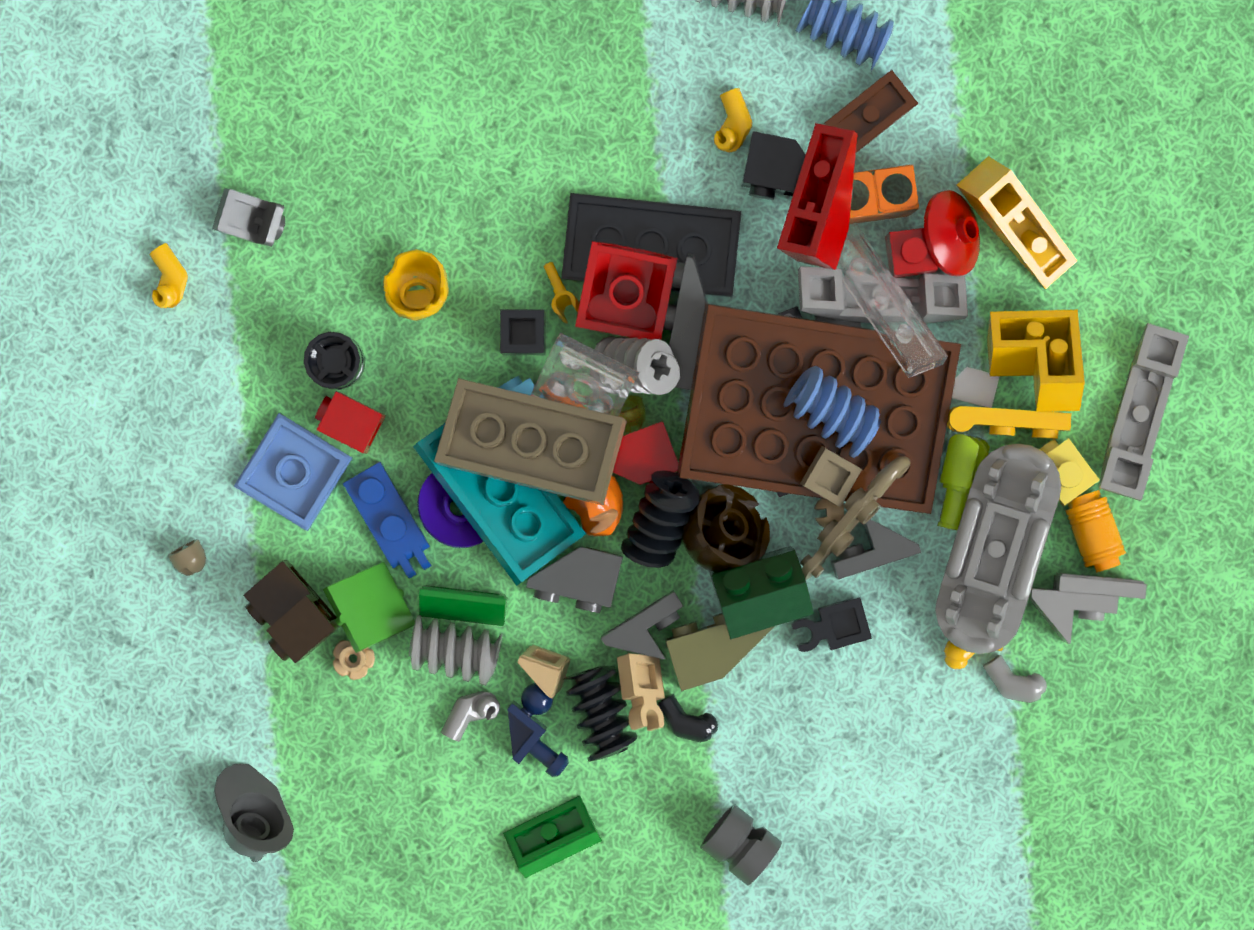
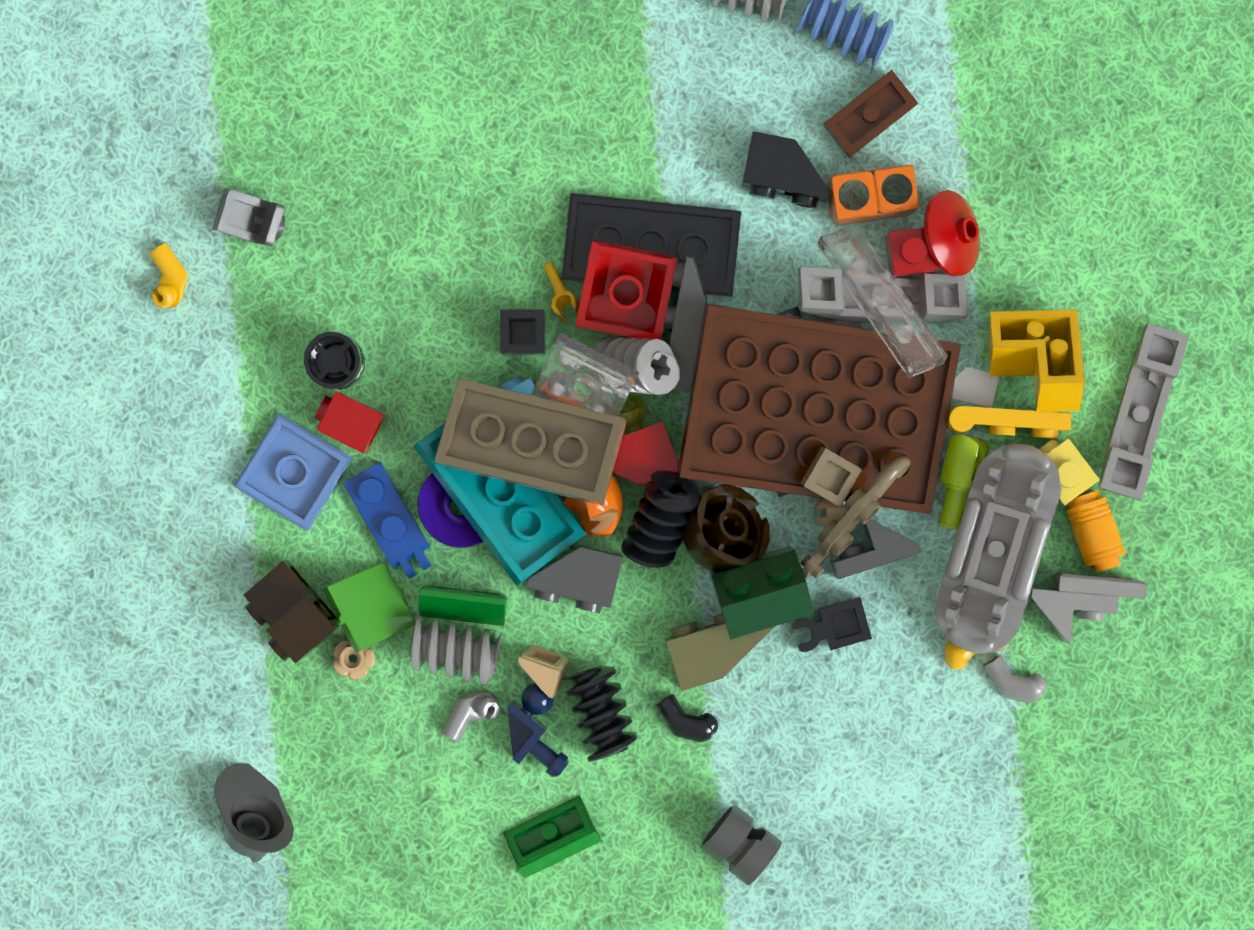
dark tan hinge [168,539,206,576] -> none
yellow hair [383,249,449,321] -> none
dark grey slope [601,590,683,659] -> none
tan plate [617,653,665,731] -> none
yellow arm [714,88,753,153] -> none
red slope [777,123,858,270] -> none
medium blue piece [784,366,881,458] -> none
yellow slope [956,156,1078,289] -> none

